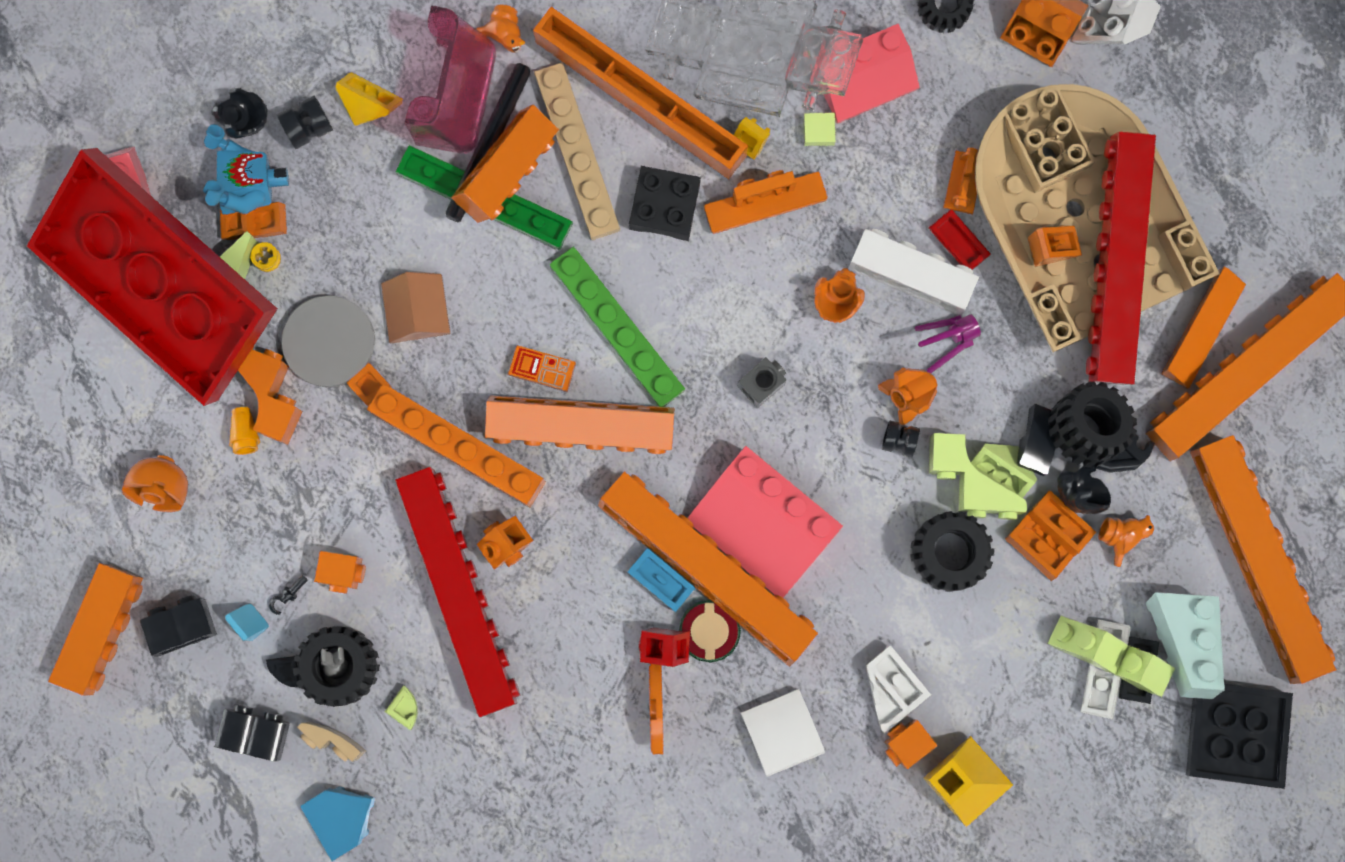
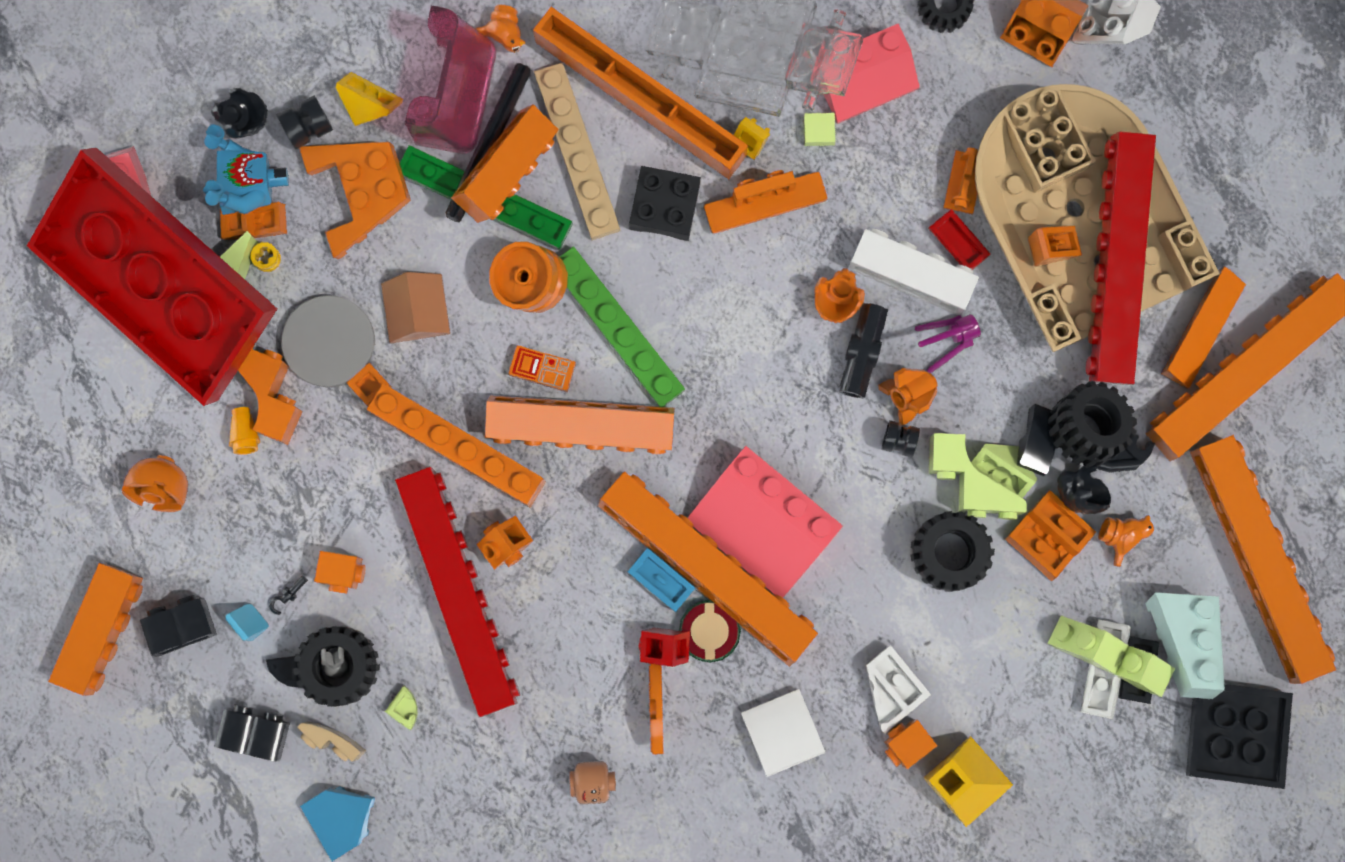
dark grey brick [737,357,787,409] -> none
none -> orange wing [299,142,411,259]
none -> orange wheel [489,242,568,313]
none -> nougat head [570,761,616,805]
none -> black piece [839,303,888,399]

